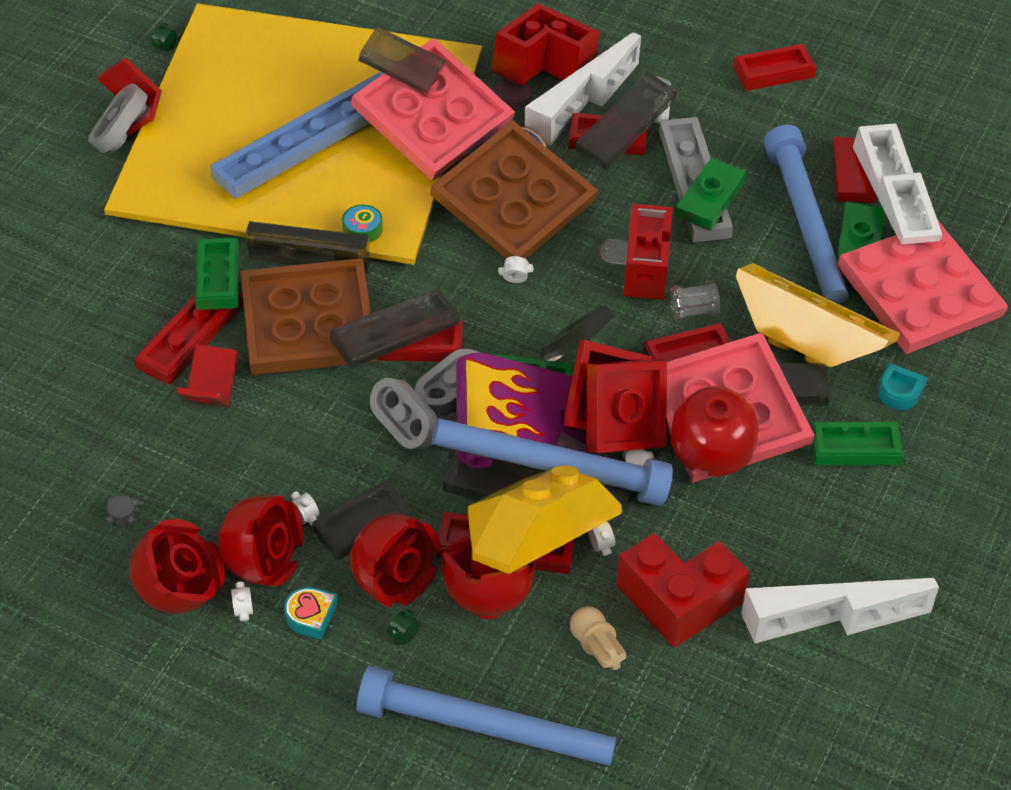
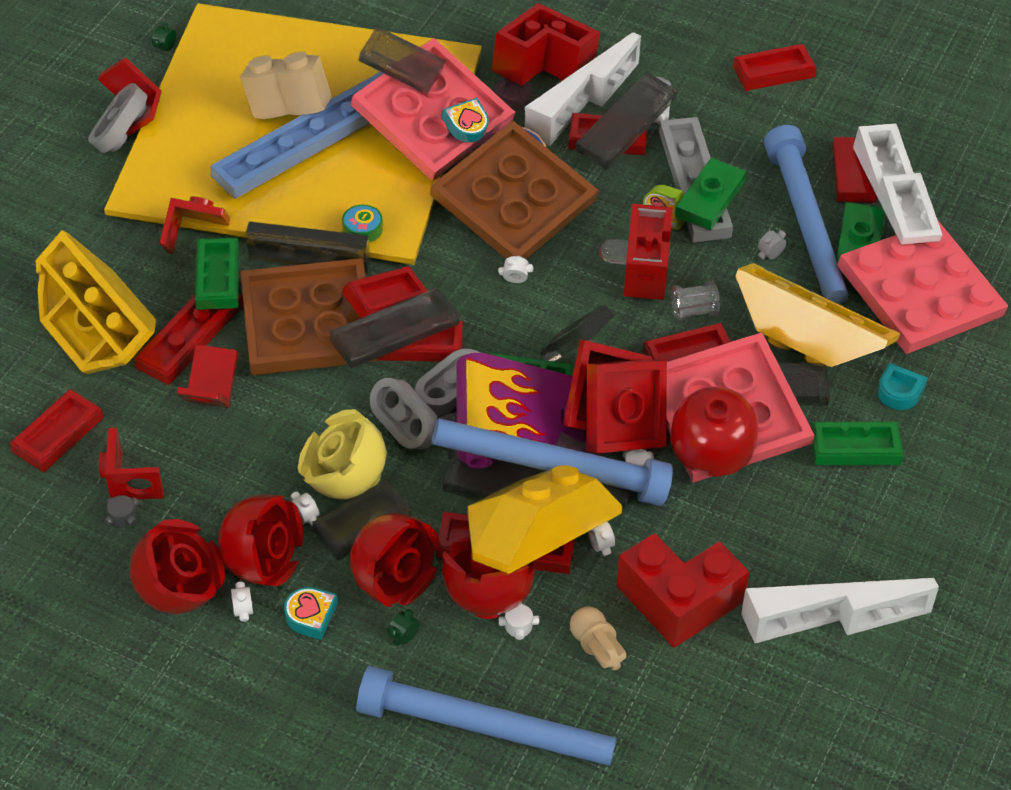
none -> red tile [10,389,104,473]
none -> yellow wedge [35,230,156,374]
none -> red bracket [99,428,164,500]
none -> red bracket [159,196,230,254]
none -> tan brick [240,52,332,119]
none -> light yellow cylinder [298,409,387,499]
none -> red tile [342,266,431,323]
none -> tile [441,97,489,142]
none -> white piece [499,603,539,640]
none -> tile [643,185,685,230]
none -> light grey piece [758,230,786,260]

